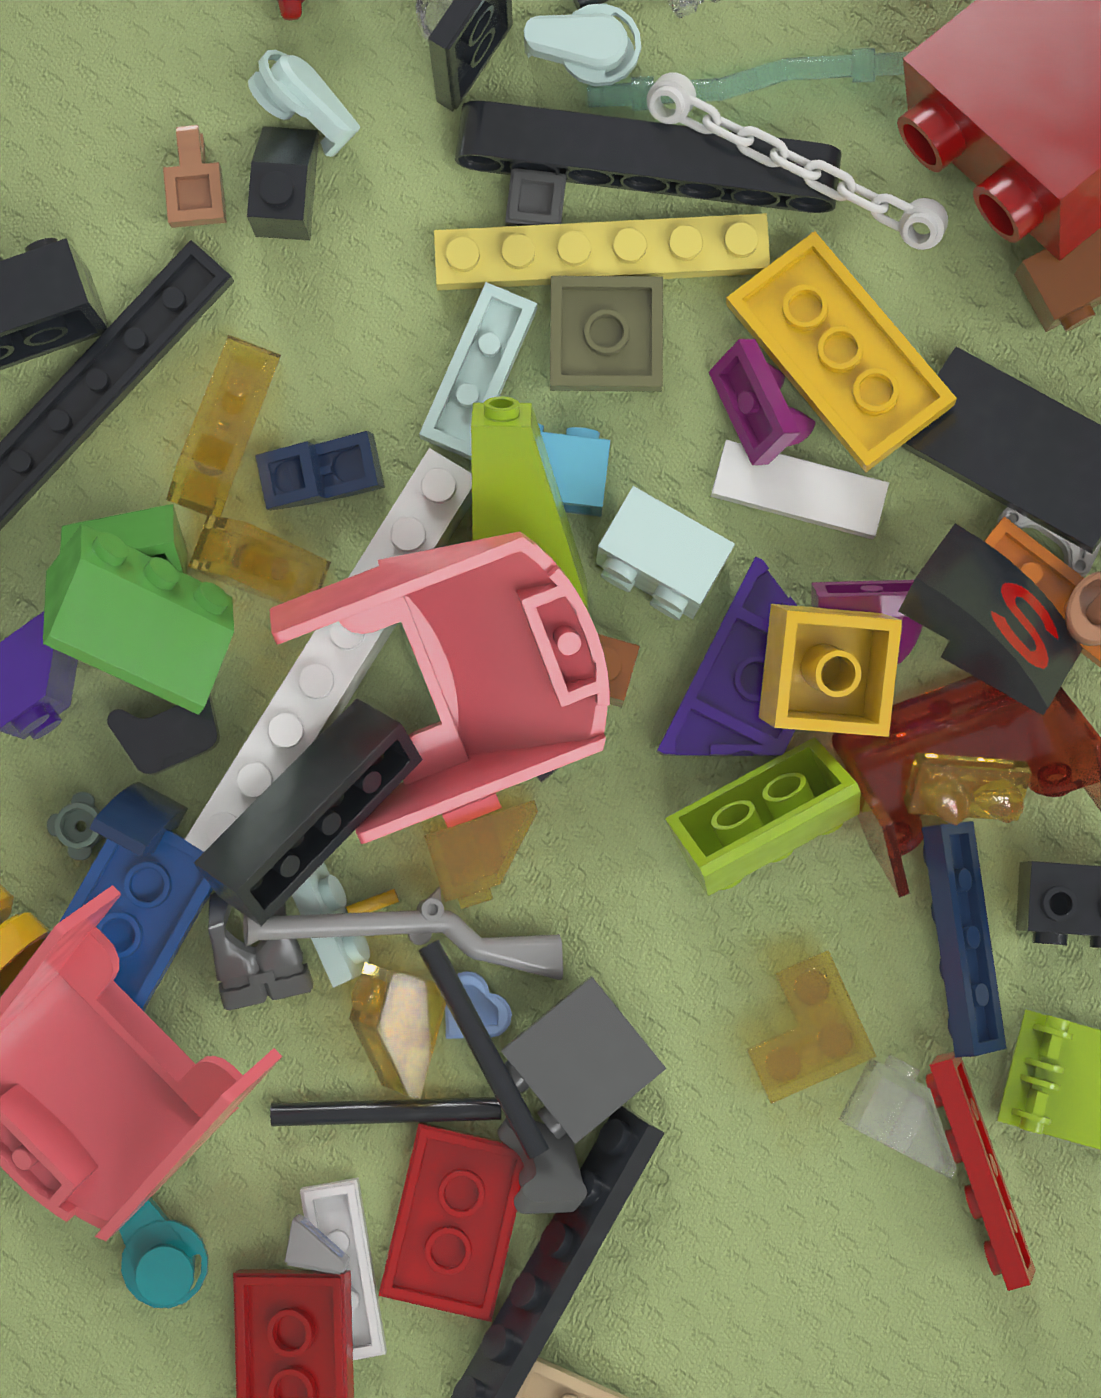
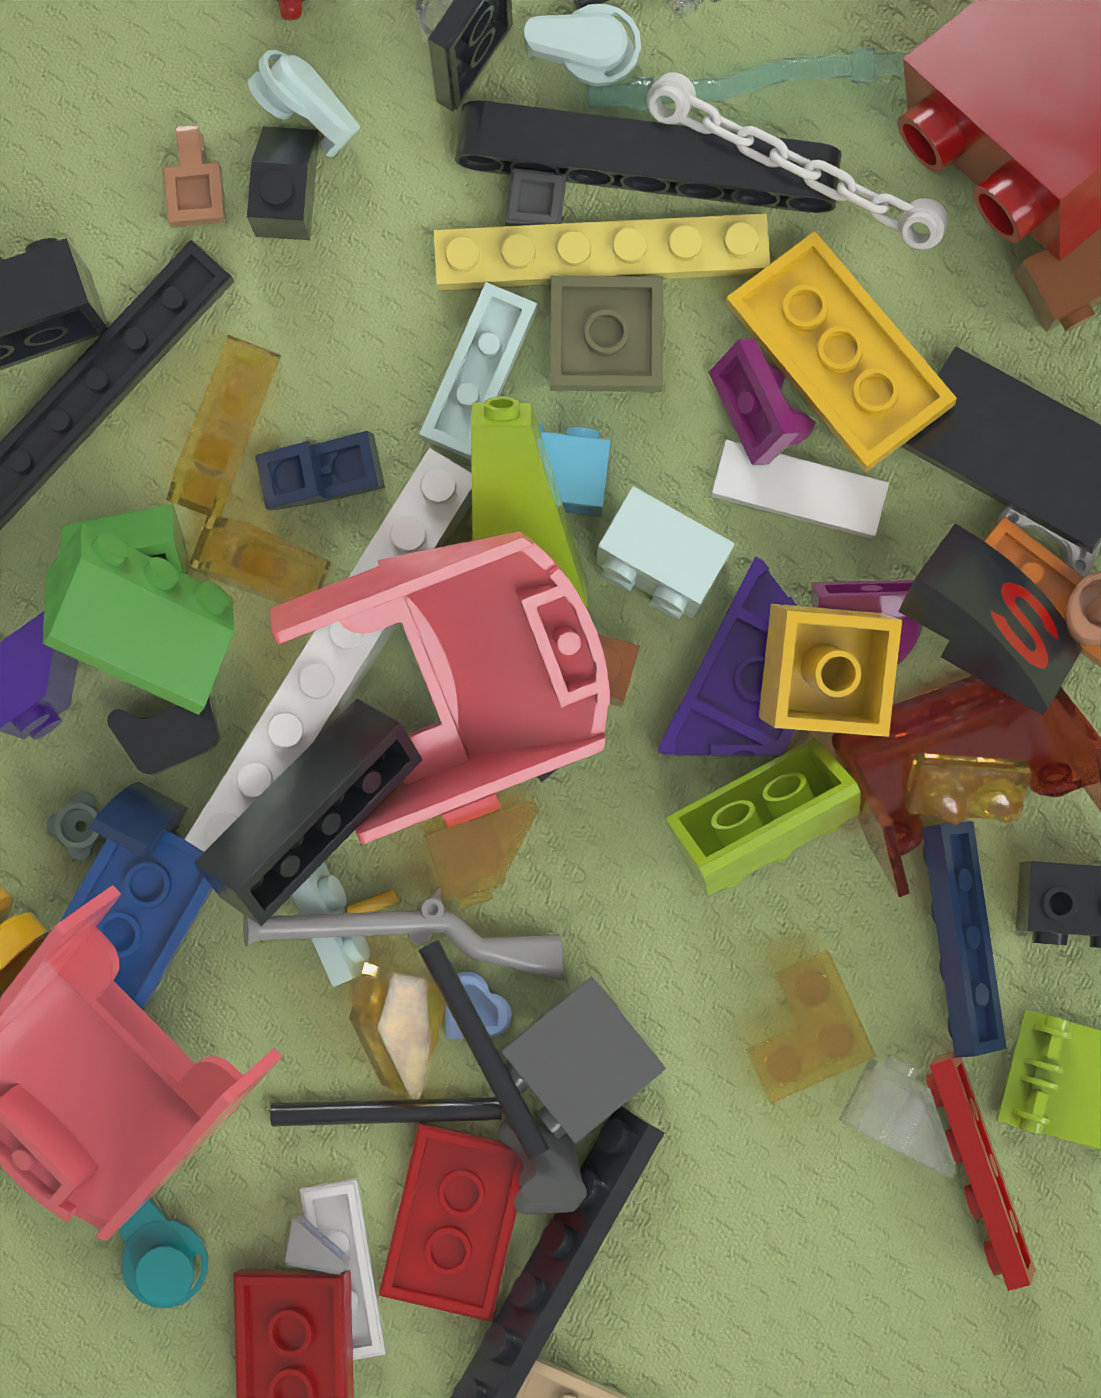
dark grey piece [208,892,313,1011] -> none

